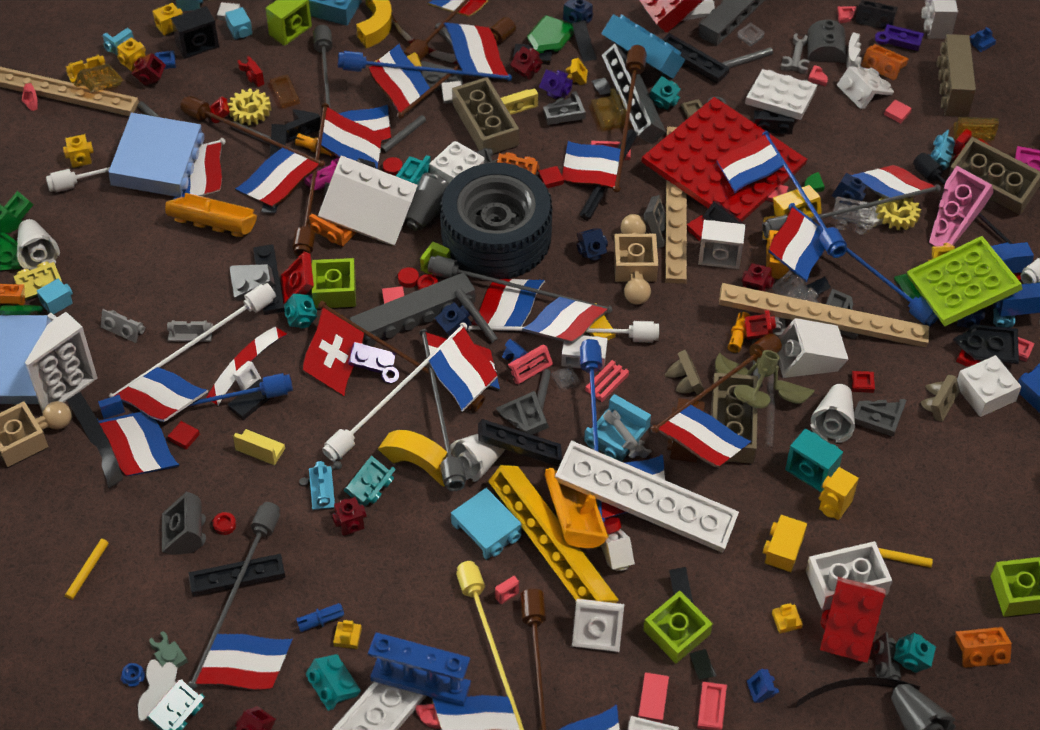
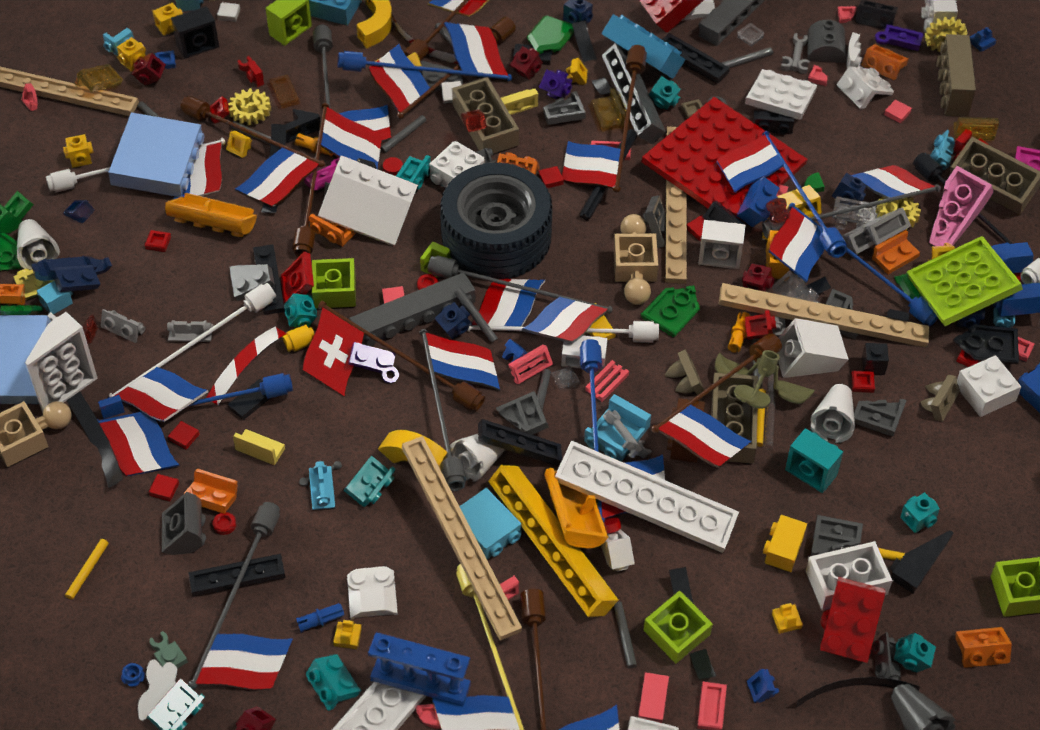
yellow hinge [66,55,108,83] -> none
medium azure brick [225,7,252,40] -> none
white tile [233,361,261,390] -> none
flag [322,323,497,462] -> none
dark red brick [332,497,367,536] -> none
red tile [398,267,419,288] -> none
dark grey cone [405,173,449,231] -> none
white tile [572,599,624,652] -> none
dark blue brick [576,228,608,261] -> none
yellow brick [819,467,859,520] -> none
none -> dark blue plate [31,256,112,292]
none -> clear blue slope [63,200,95,223]
none -> clear red slope [82,315,98,344]
none -> red tile [145,230,171,252]
none -> red tile [149,474,179,502]
none -> orange bracket [184,469,237,514]
none -> yellow tile [226,130,252,157]
none -> yellow brick [282,325,315,352]
none -> white slope [347,566,398,619]
none -> tan plate [402,436,522,640]
none -> clear red slope [461,109,486,132]
none -> dark grey bar [613,602,637,668]
none -> green tile [641,285,700,337]
none -> blue brick [737,177,779,227]
none -> yellow bar [757,389,766,447]
none -> clear red wheel [766,198,790,223]
none -> dark grey wing [811,515,863,556]
none -> light grey slope [842,208,911,254]
none -> black brick [862,343,889,375]
none -> orange bracket [872,229,920,275]
none -> black tile [886,309,910,321]
none -> black slope [889,530,954,594]
none -> teal brick [900,492,940,533]
none -> light yellow gear [925,17,967,52]

